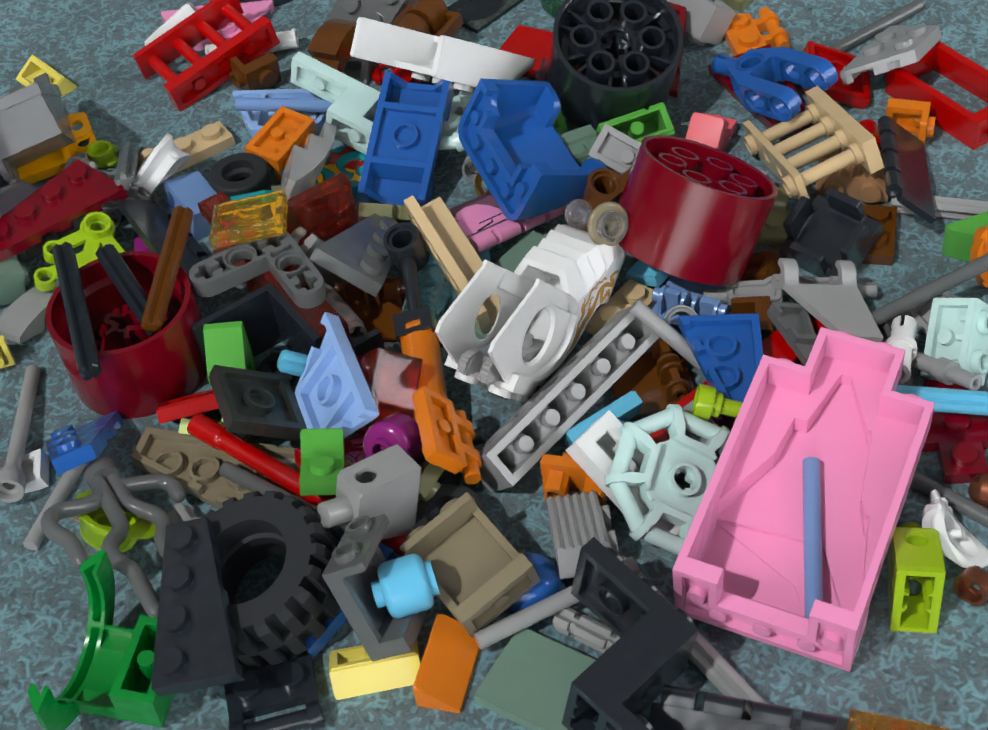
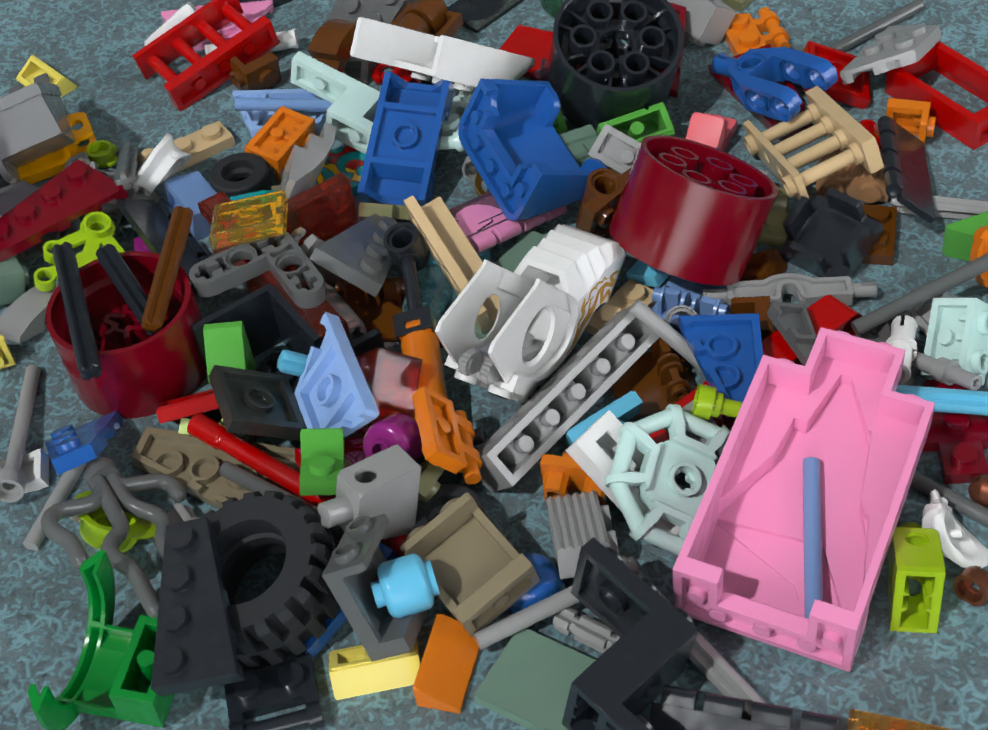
clear piece [565,199,629,246] -> none
light grey flag [771,258,883,342] -> none

